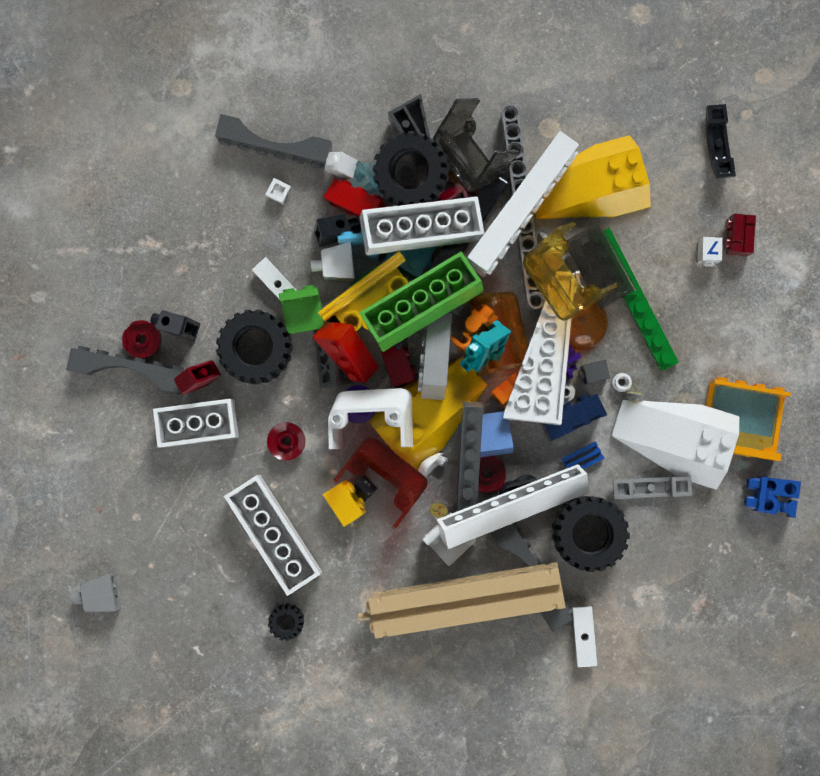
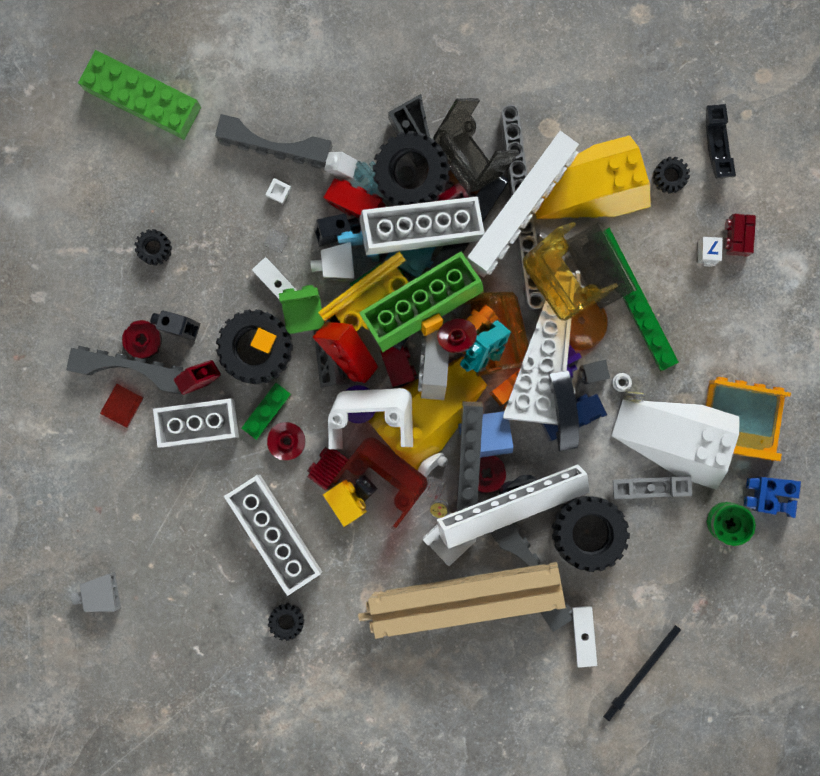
blue tile [561,441,605,469] -> none
none -> bright green brick [78,50,201,140]
none -> clear red piece [100,383,144,428]
none -> black tyre [134,229,172,266]
none -> green plate [241,383,292,440]
none -> light orange tile [250,328,277,354]
none -> dark red brick [307,447,349,491]
none -> light orange tile [421,313,443,336]
none -> dark red dish [437,319,477,353]
none -> black slope [549,371,579,451]
none -> black bar [603,625,681,721]
none -> black tyre [653,157,690,194]
none -> green wheel [706,501,756,546]

